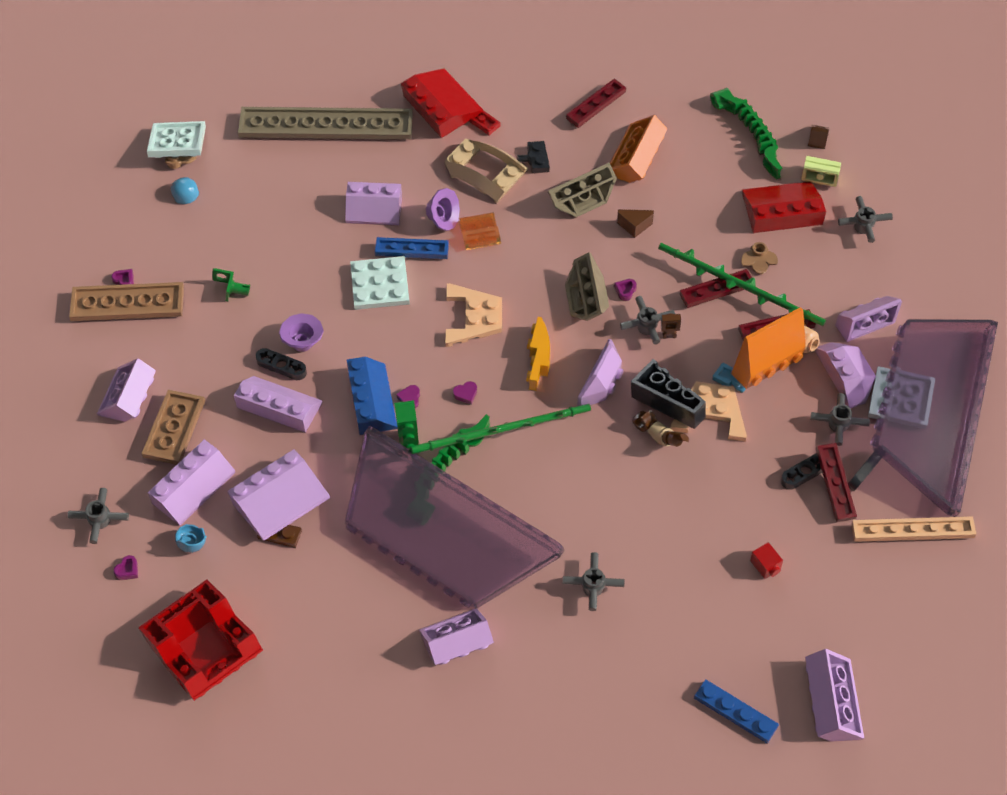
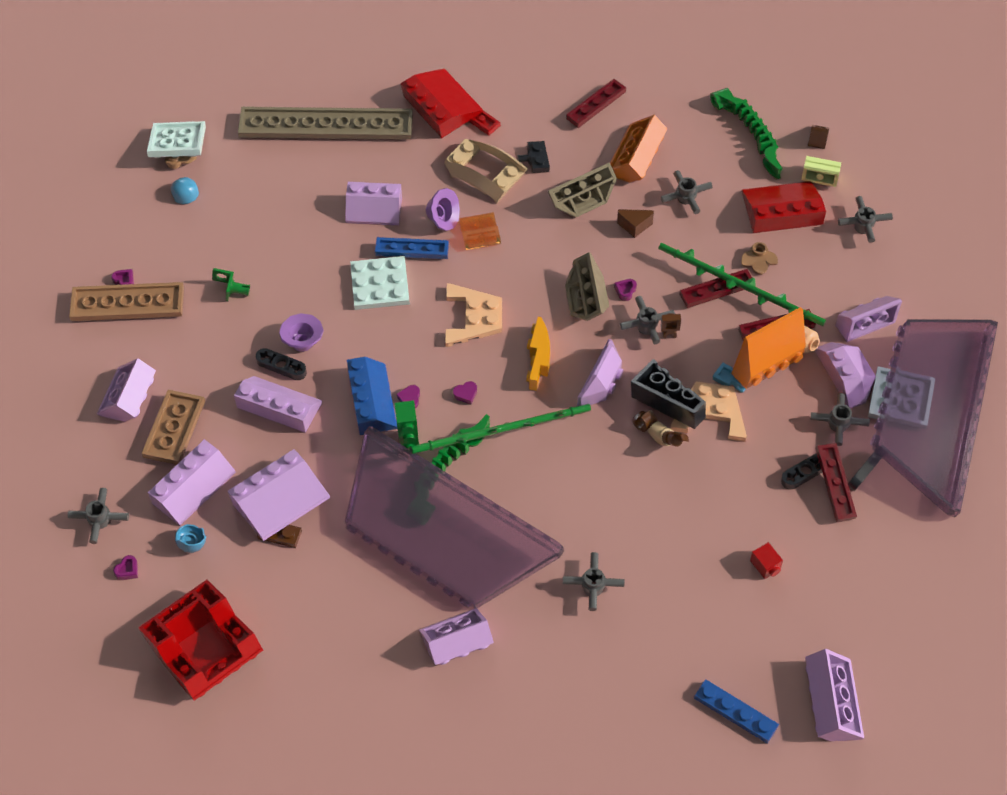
light nougat plate [851,517,976,542] -> none
none -> dark grey bar [661,170,713,214]

